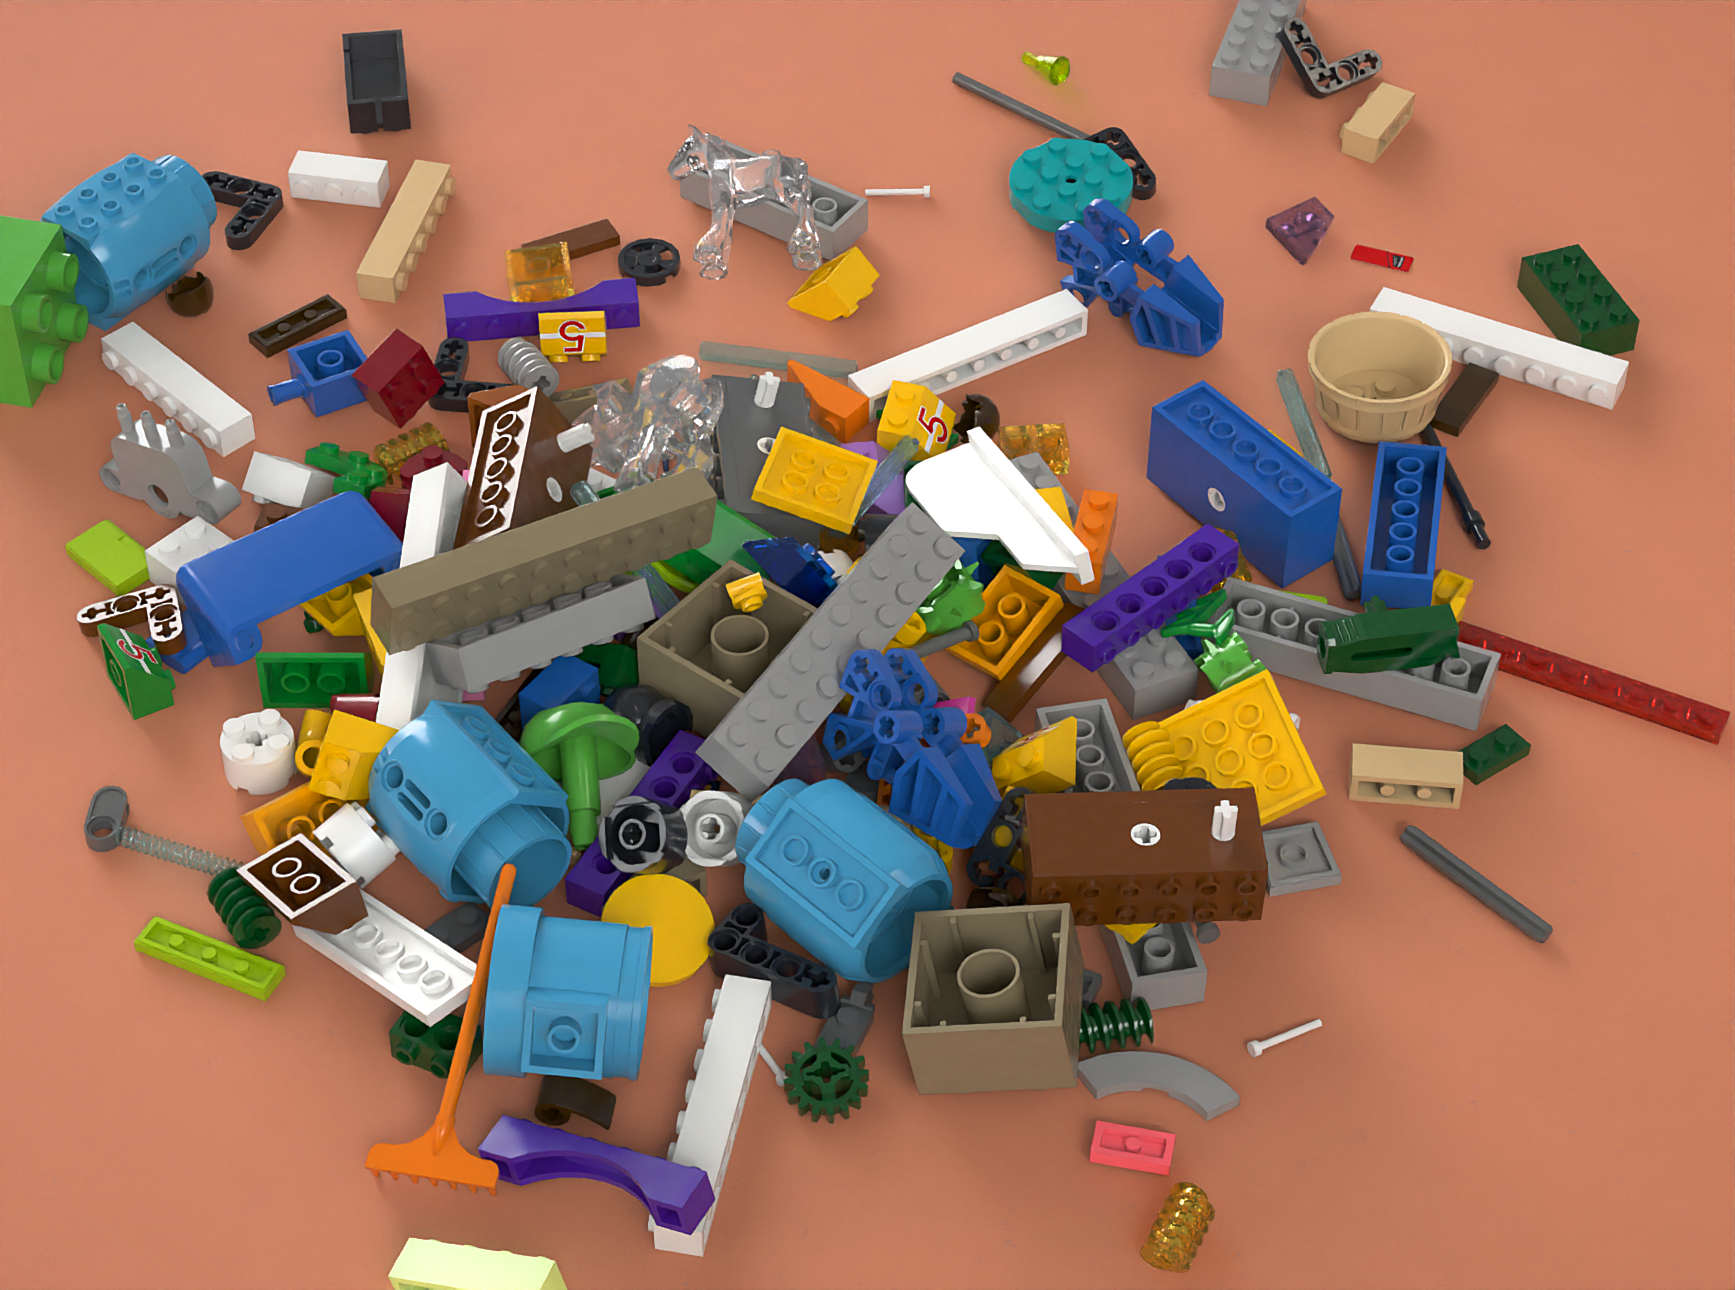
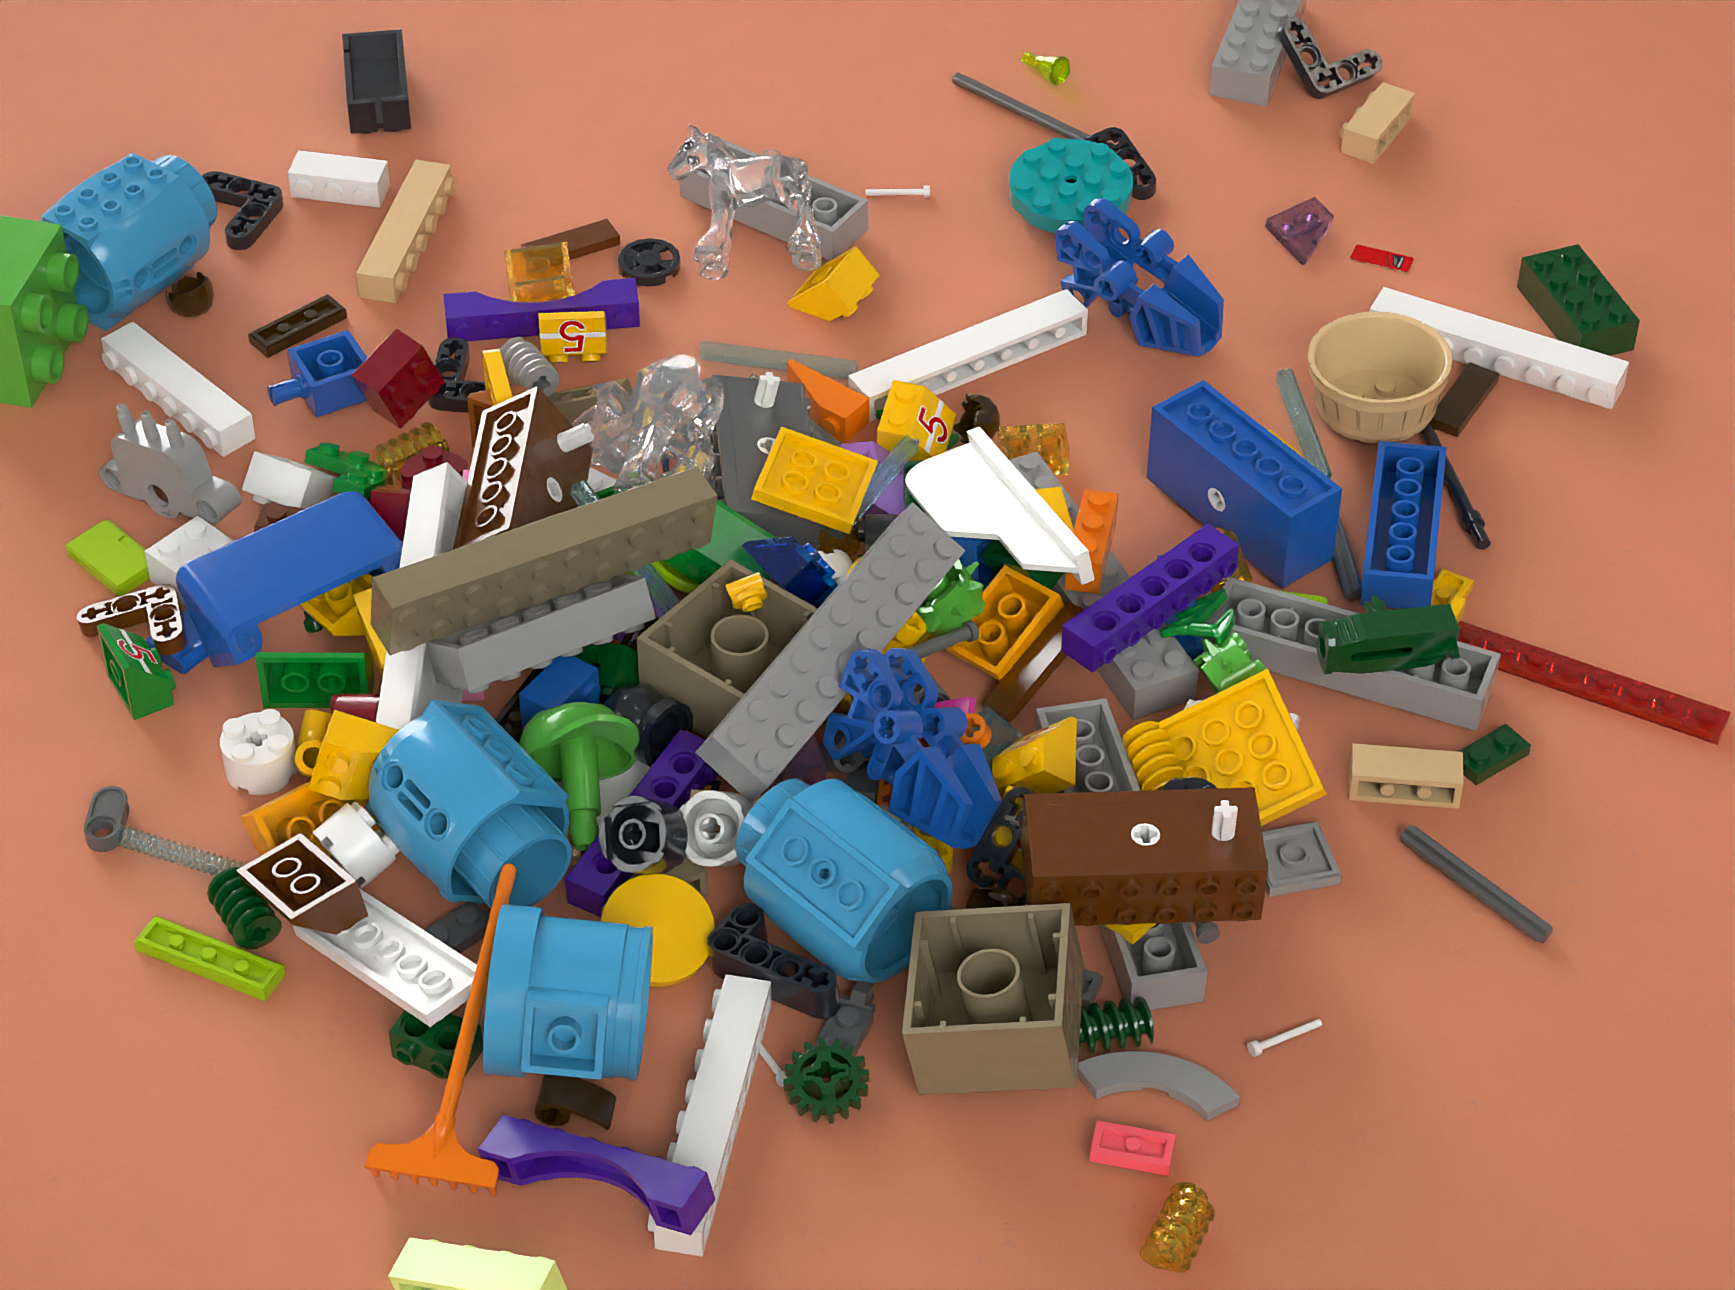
none -> yellow beam [482,348,512,406]

